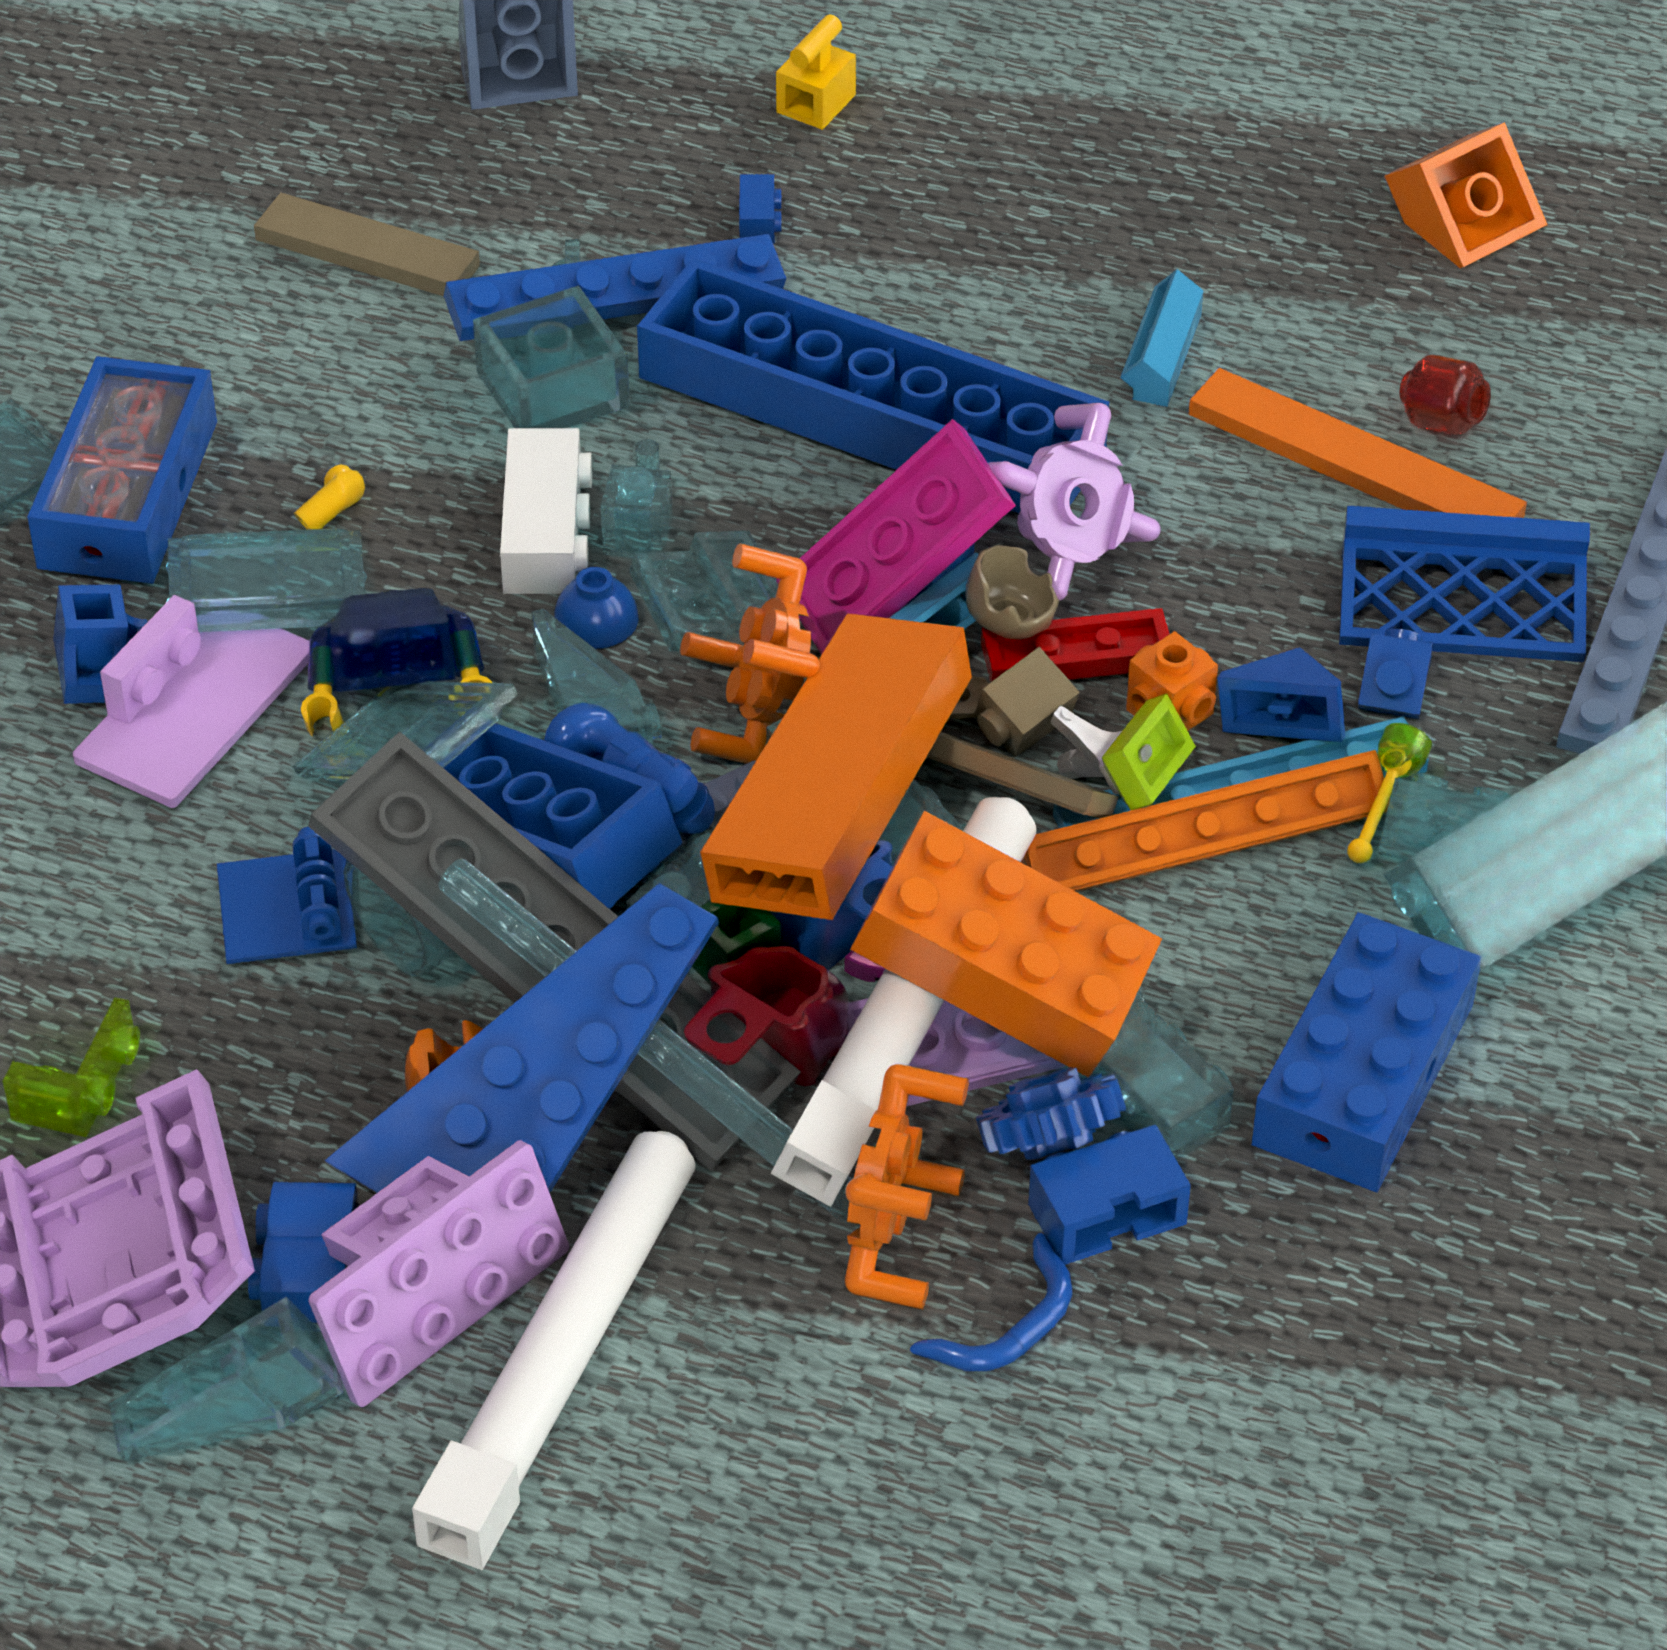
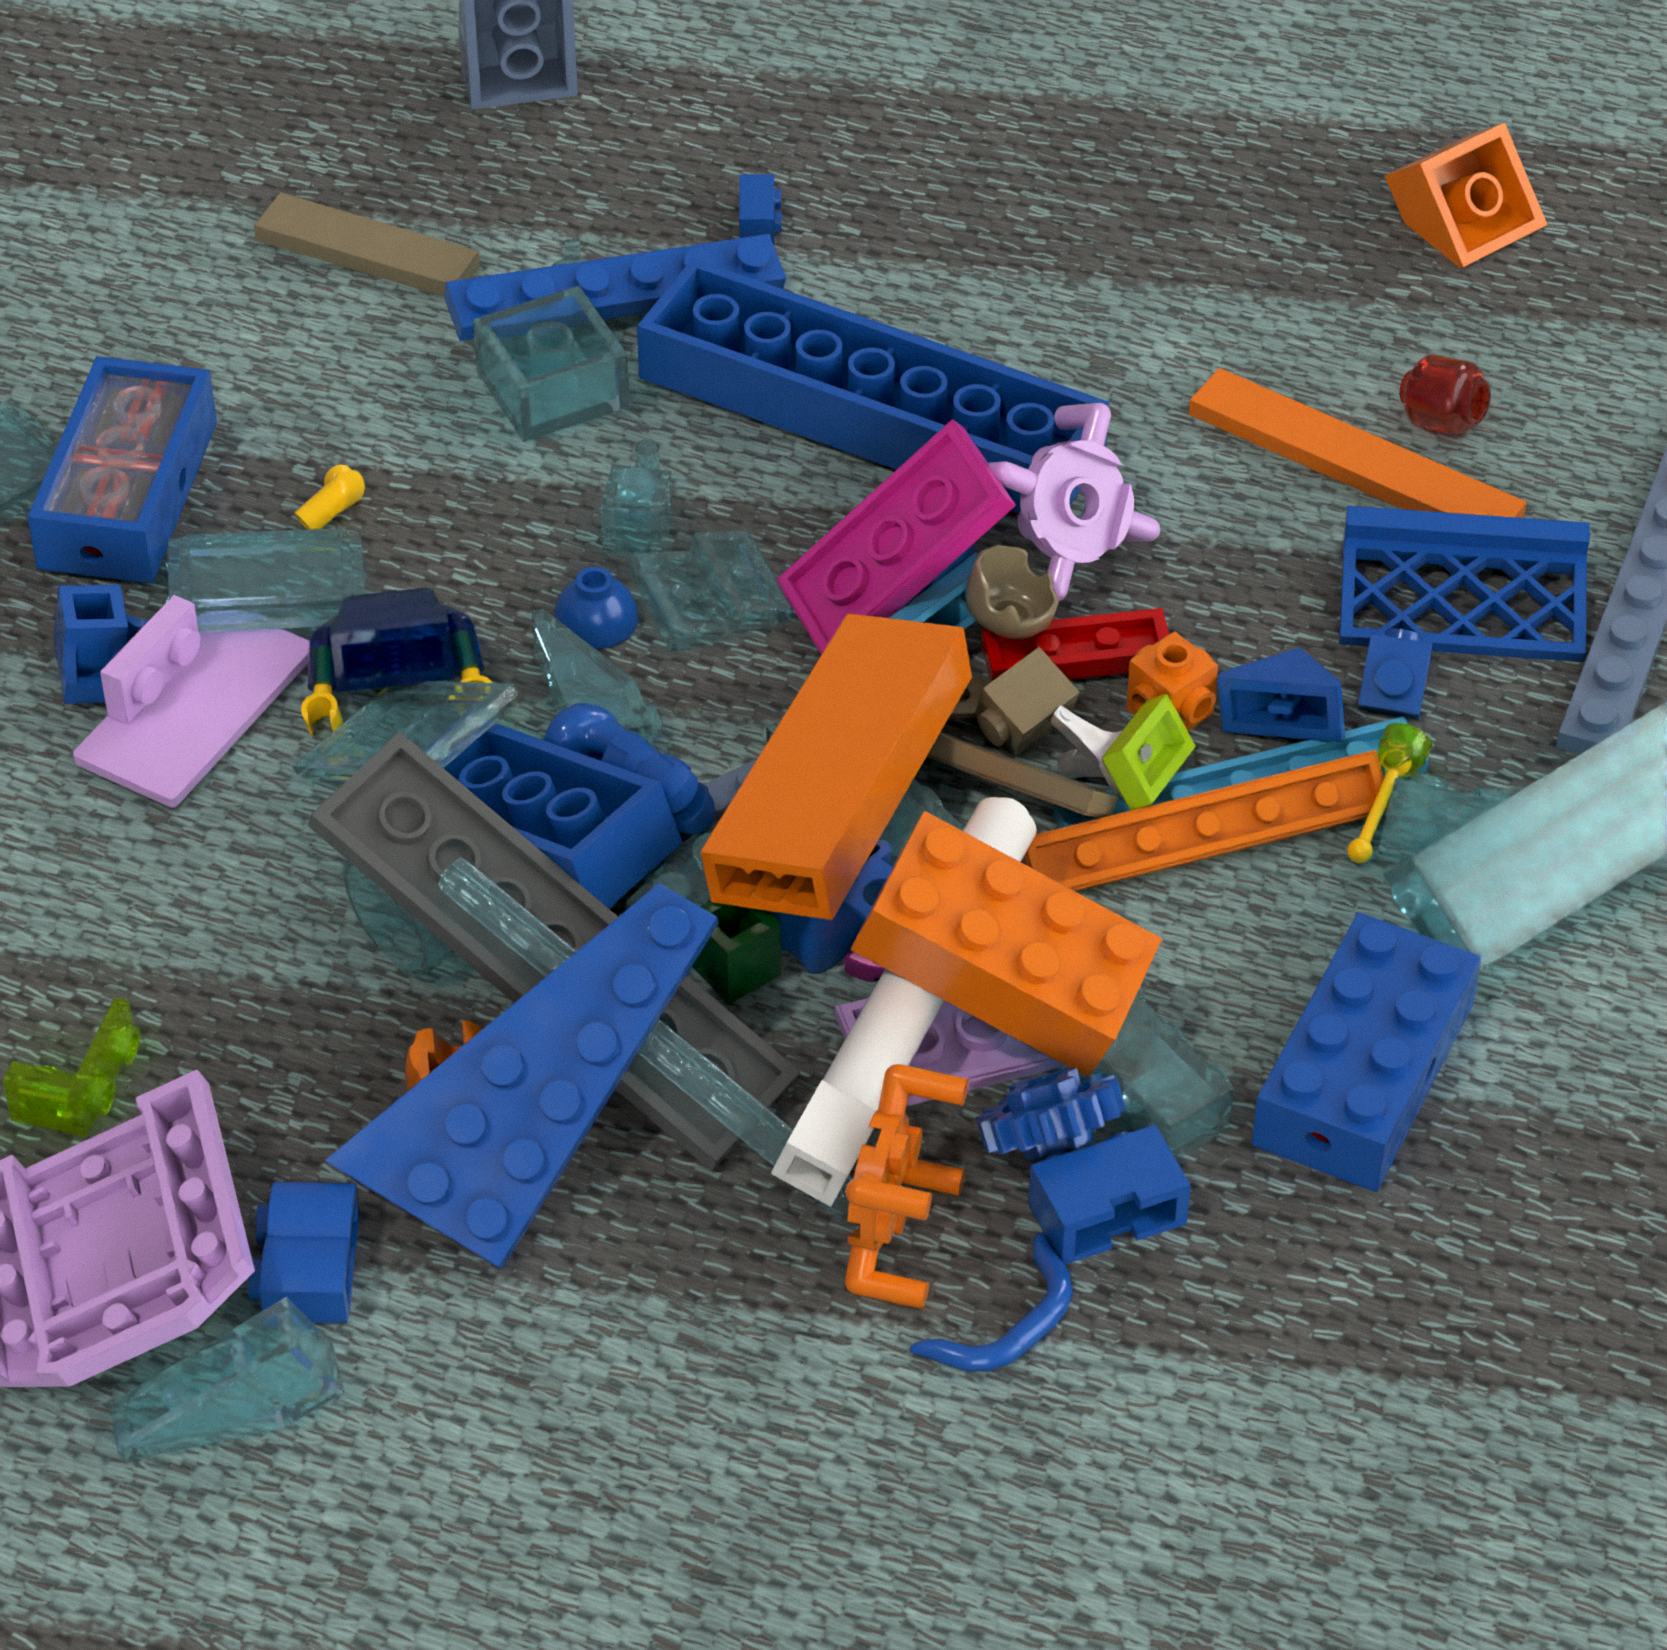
blue hinge [217,826,357,964] -> none
lavender bracket [309,1140,569,1407] -> none
white brick [412,1131,696,1570] -> none
white brick [500,428,592,594] -> none
orange plate [680,543,820,764] -> none
dark red piece [684,946,849,1086] -> none
yellow brick [776,14,856,130] -> none
dark azure piece [1120,269,1204,407] -> none

